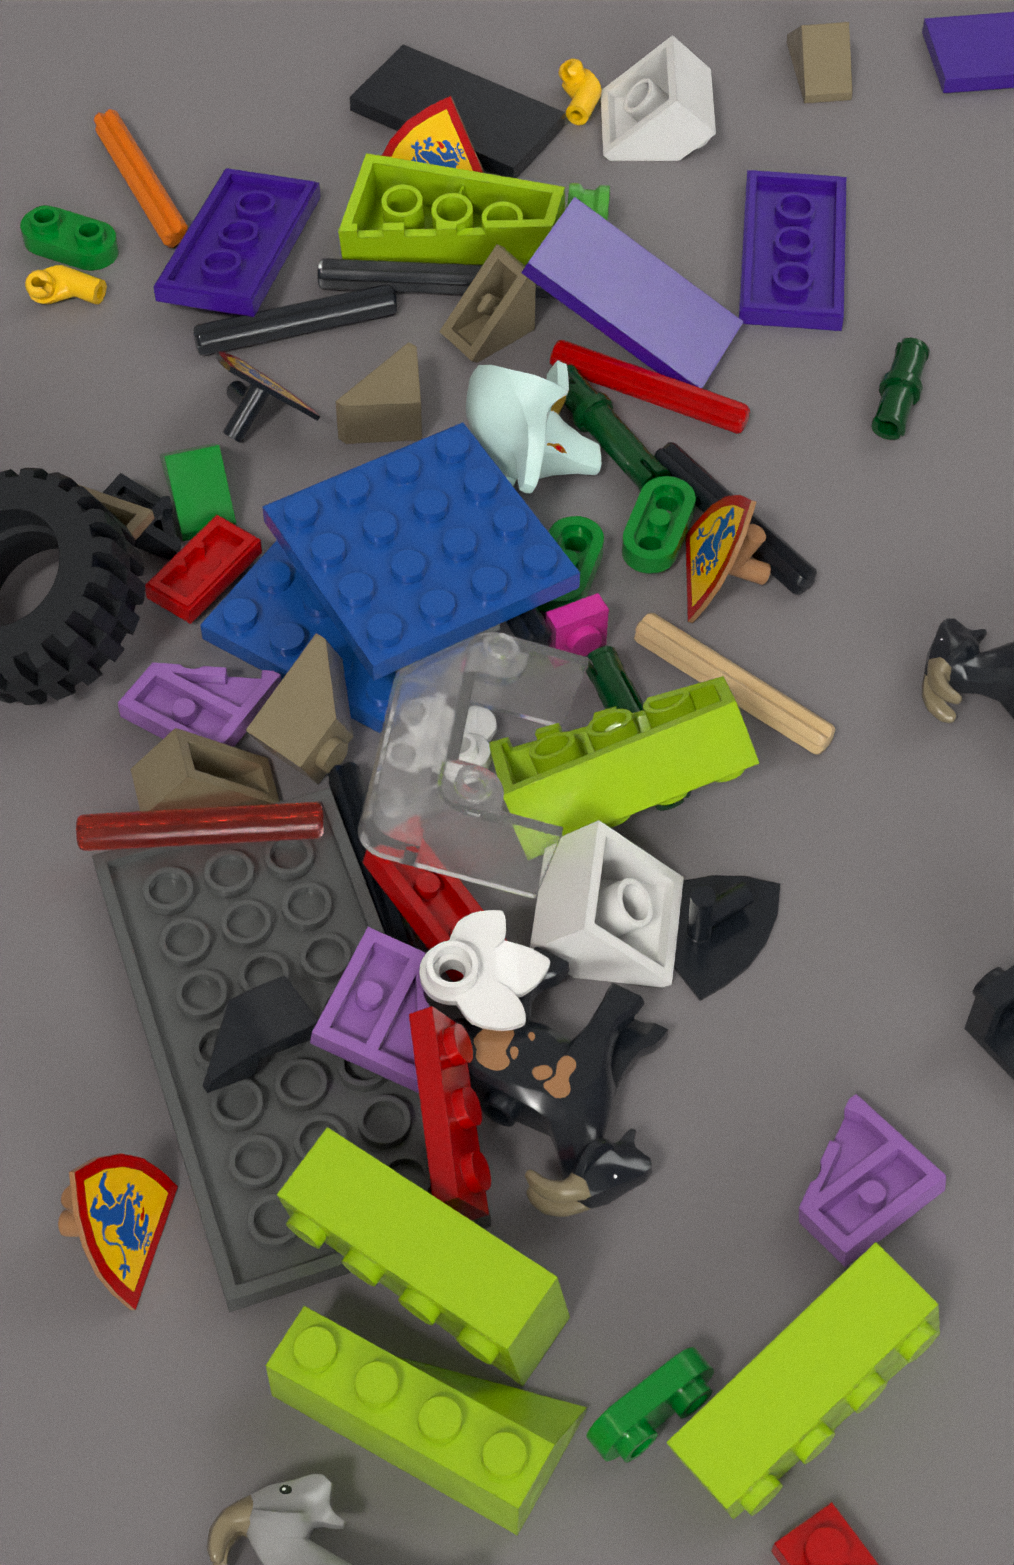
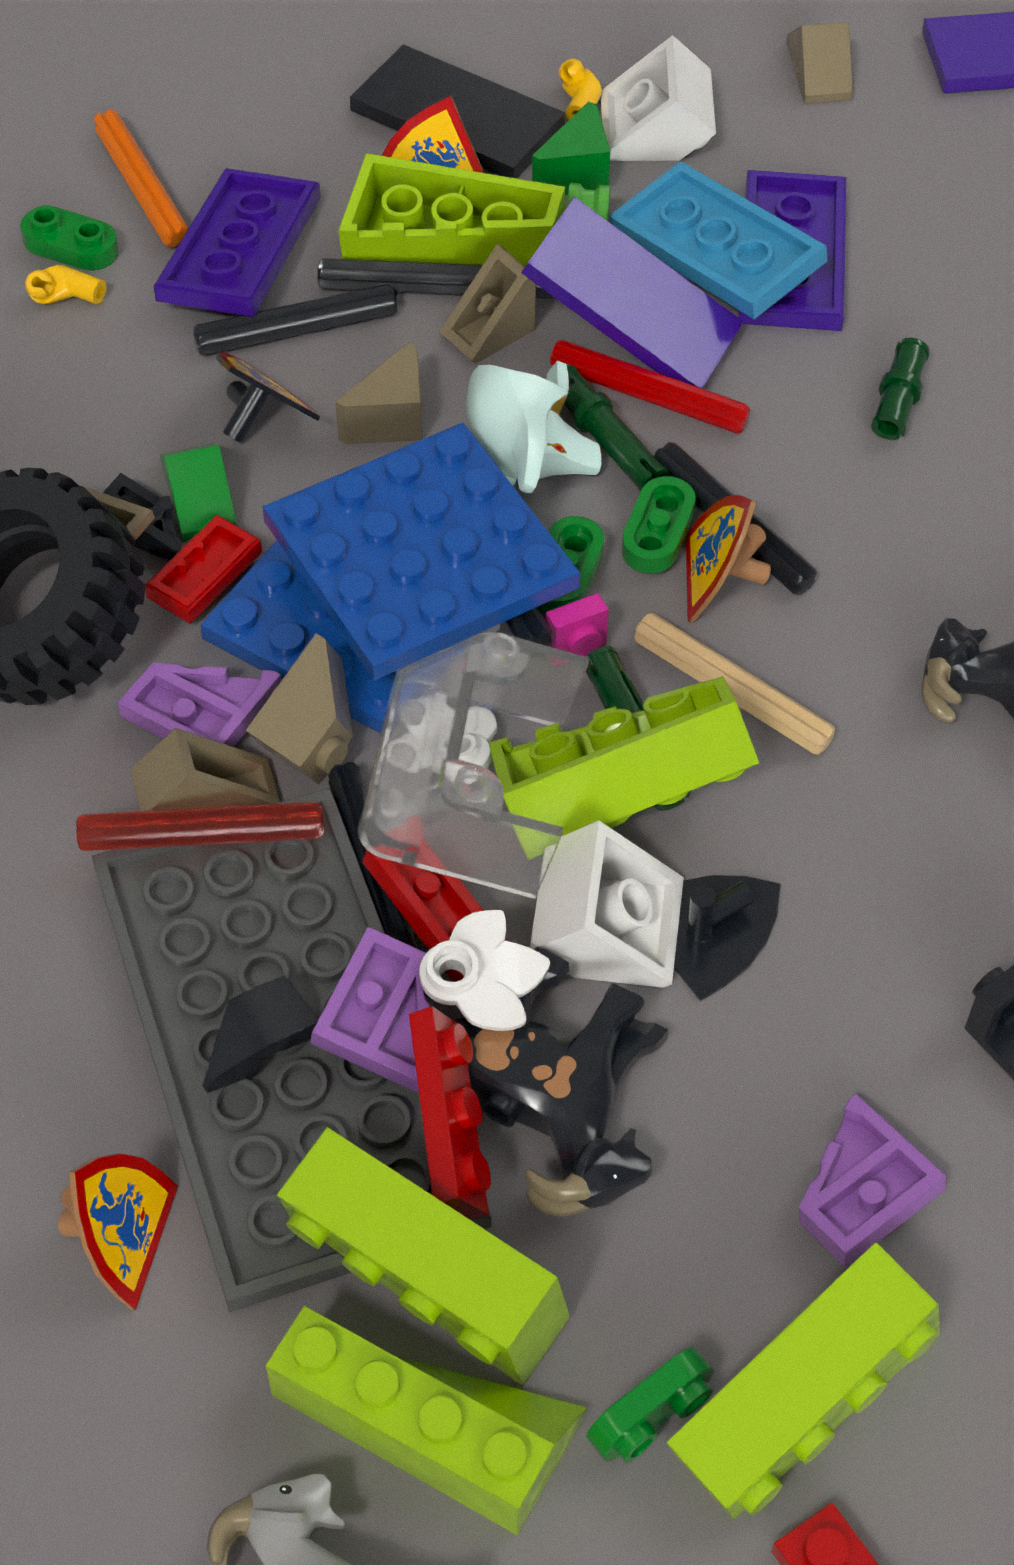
none -> green slope [532,101,611,195]
none -> dark azure plate [608,161,827,319]

